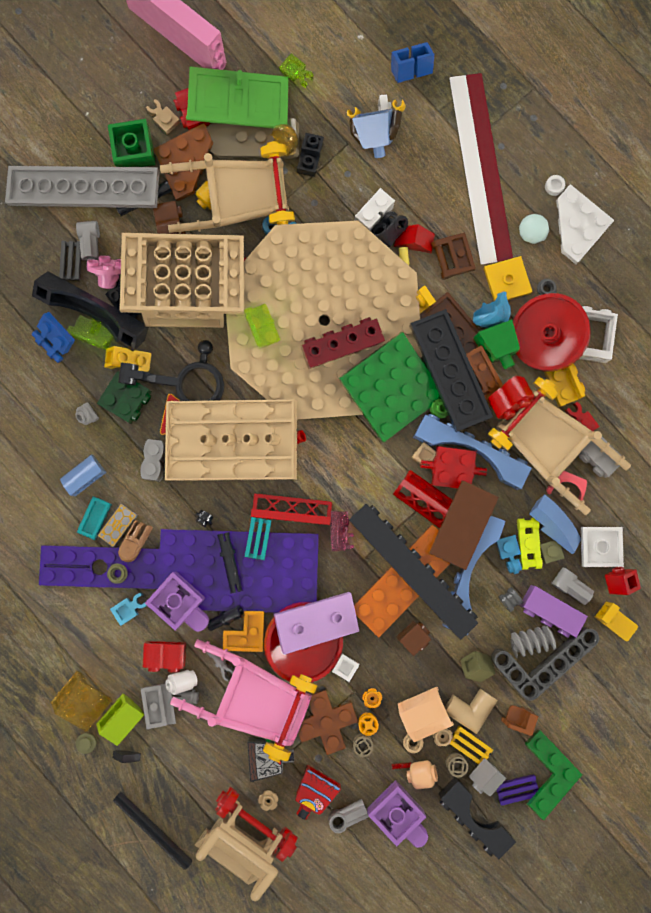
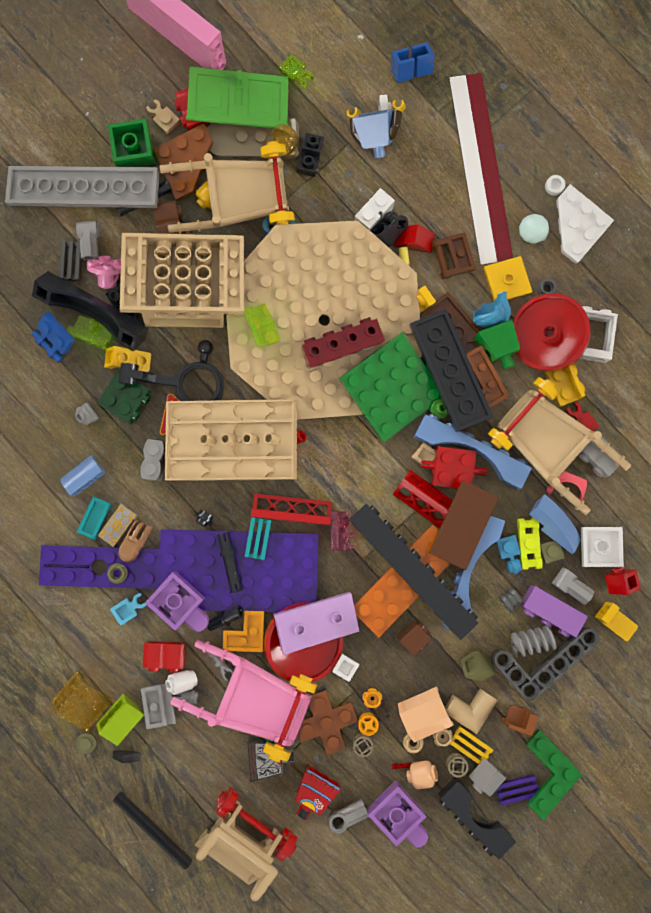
tan plate [258,790,278,811] -> none
red brick [488,376,535,420] -> none

